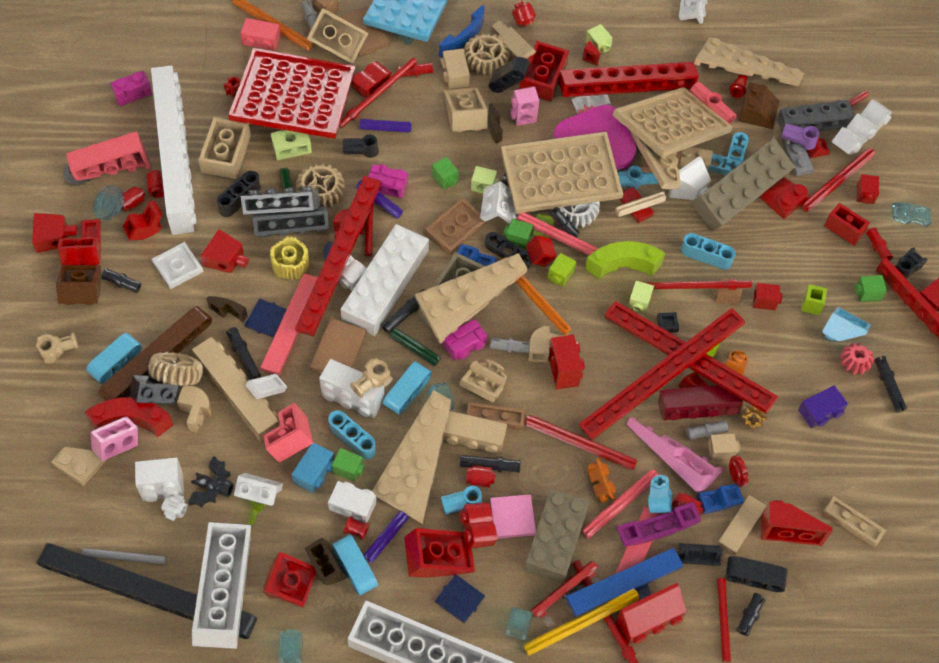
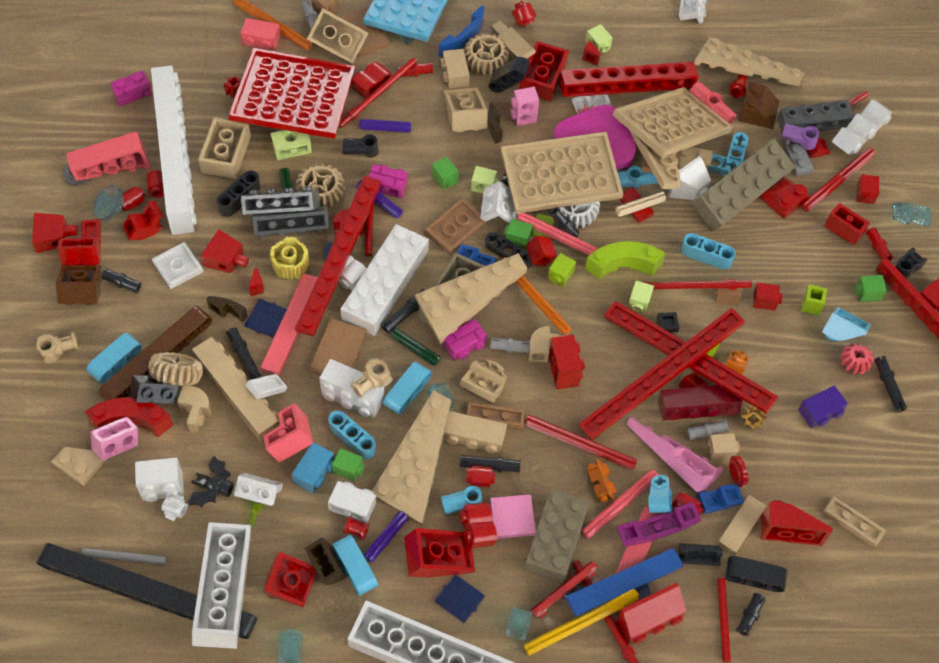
none -> red slope [249,268,264,296]

